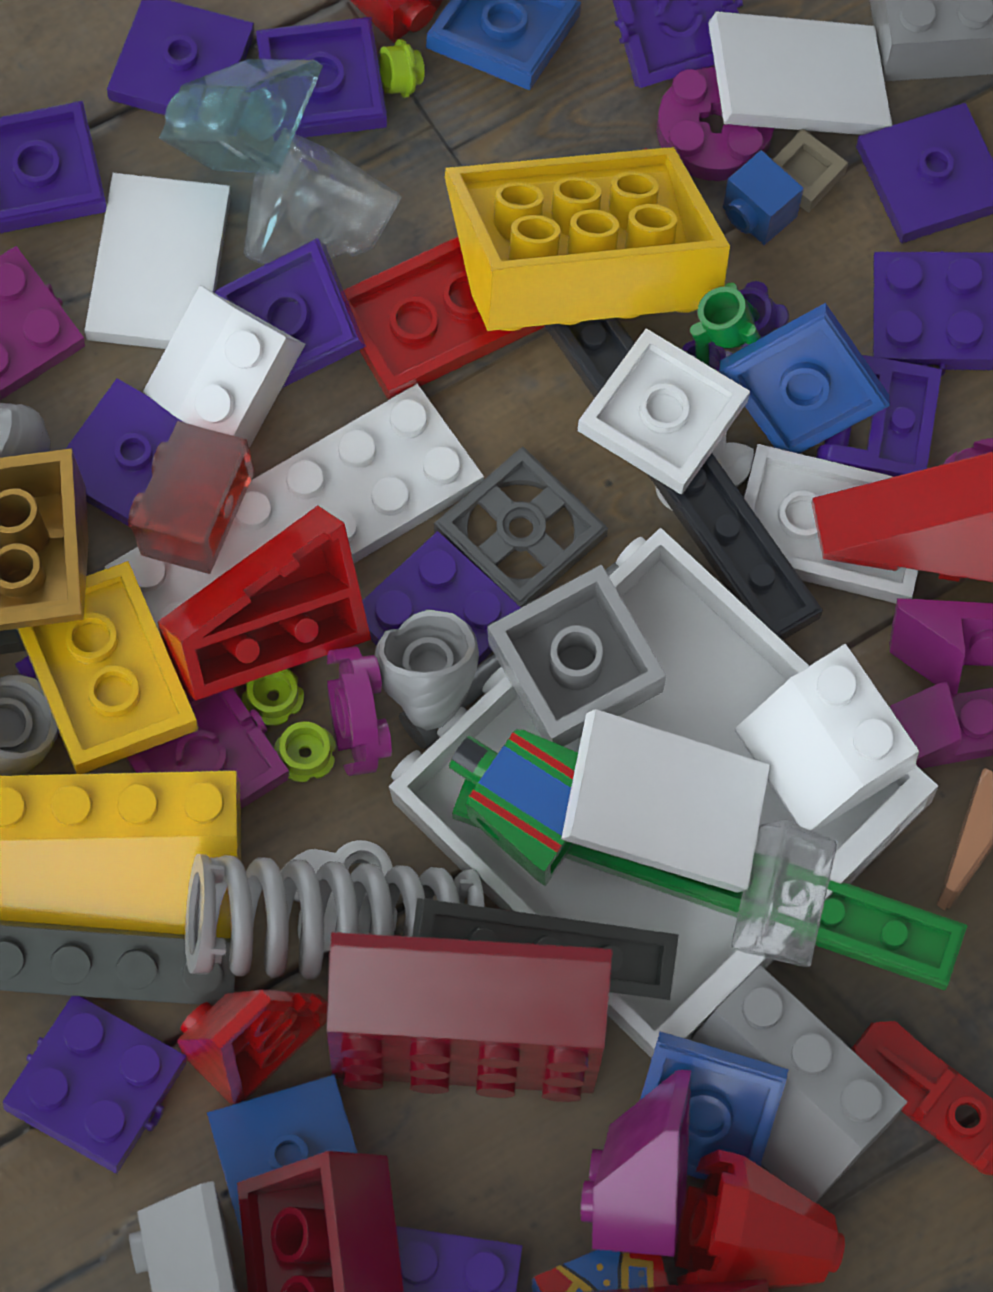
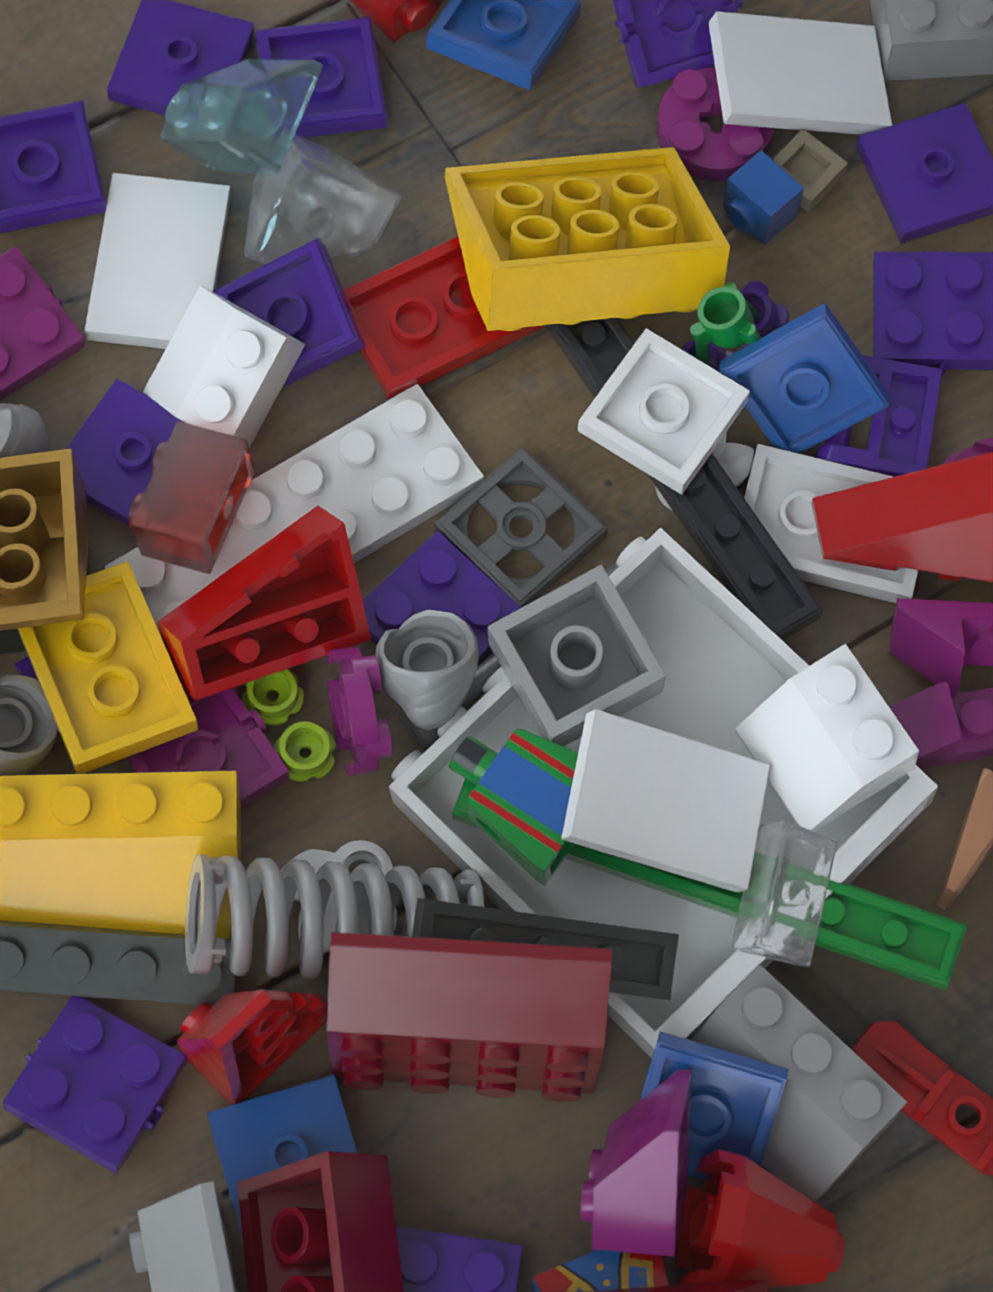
lime plate [378,39,425,98] -> none

